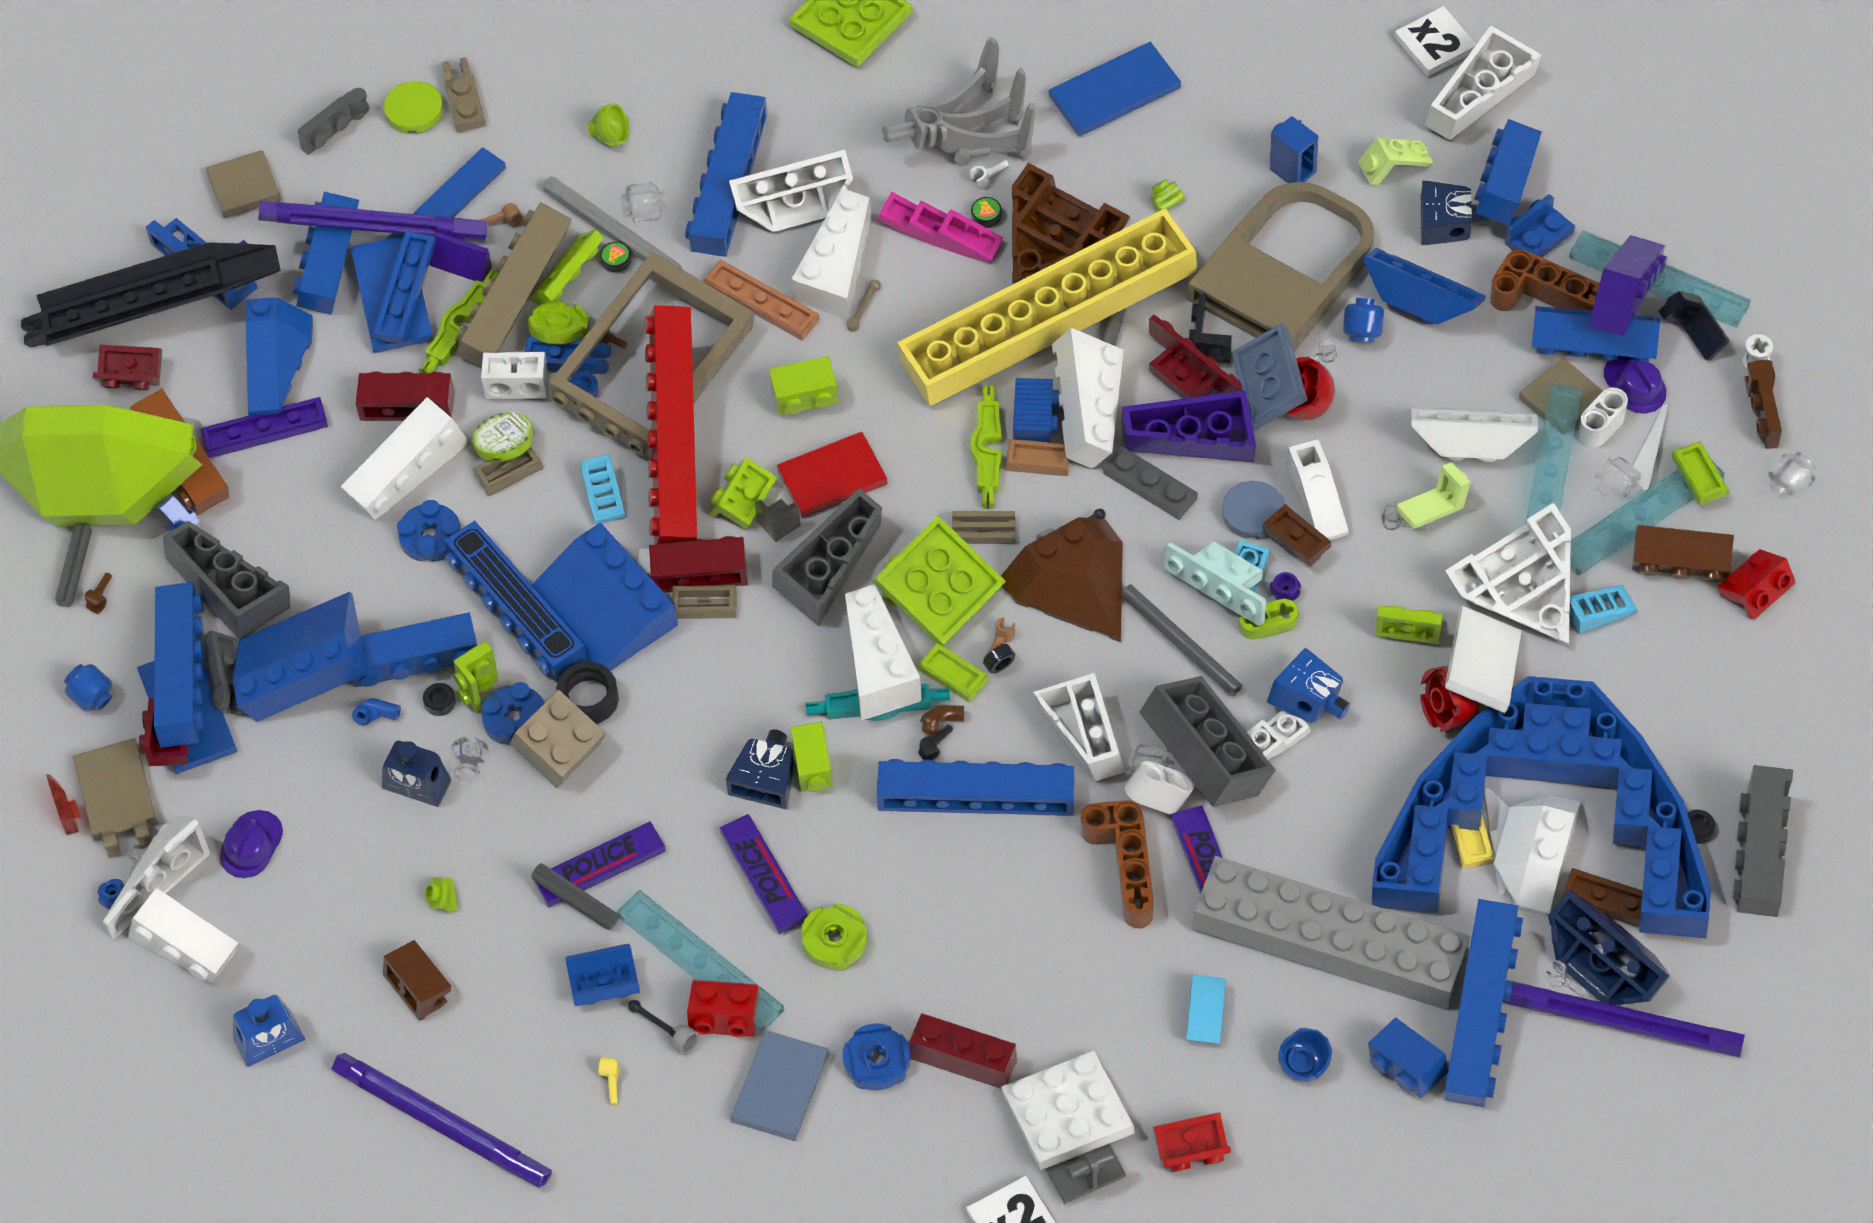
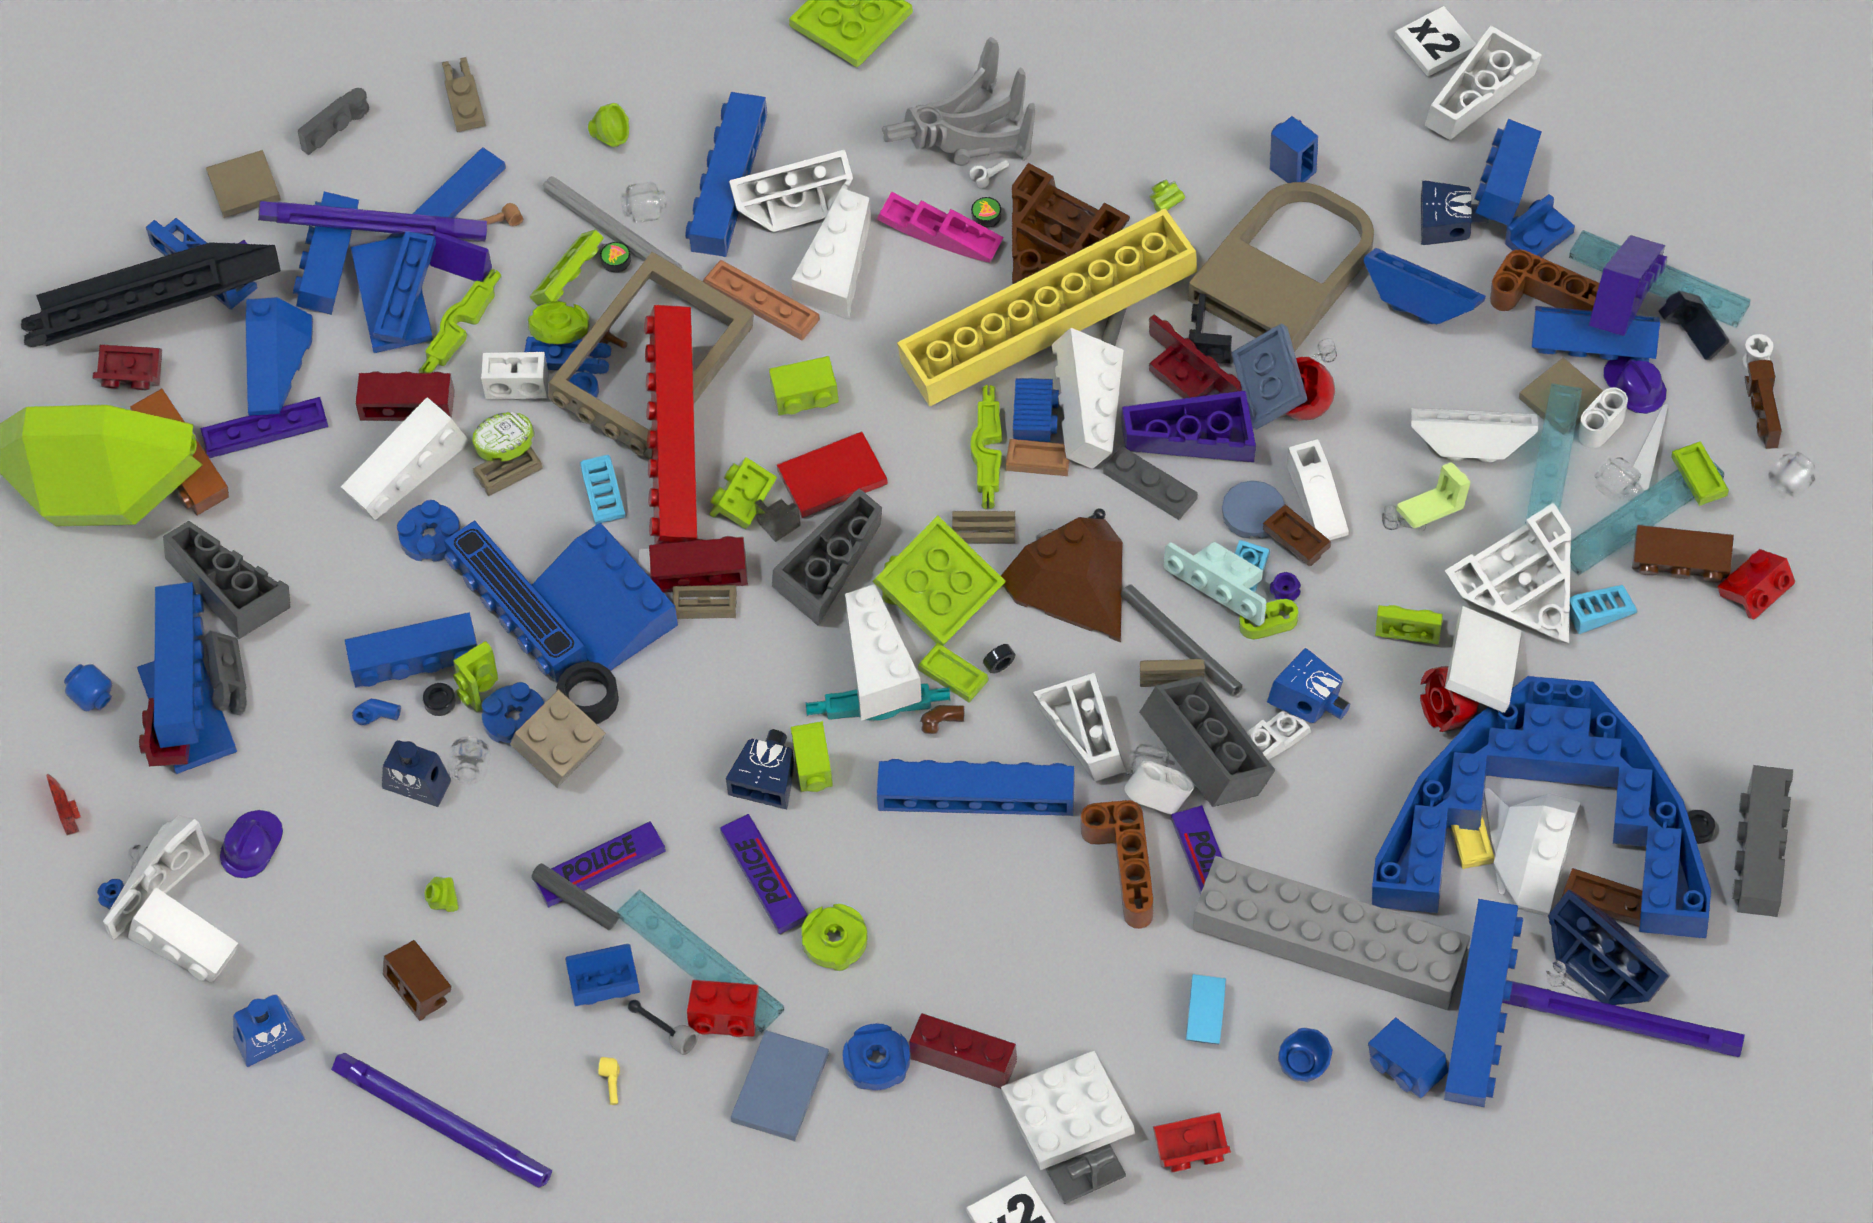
dark grey axle [55,523,92,607] -> none
dark tan tile [73,738,158,858] -> none
reddish brown hand [85,573,112,614] -> none
piece [156,495,201,532] -> none
blue slope [233,591,368,722] -> none
lime tile [384,81,443,133] -> none
dark tan brick [455,202,572,368] -> none
dark tan hinge [847,279,881,332] -> none
black hand [918,724,953,760] -> none
medium nougat hand [984,617,1015,658] -> none
blue tile [1049,41,1181,136] -> none
blue head [1343,298,1384,342] -> none
yellowish green bracket [1358,138,1433,185] -> none
none -> dark tan tile [1140,659,1205,687]

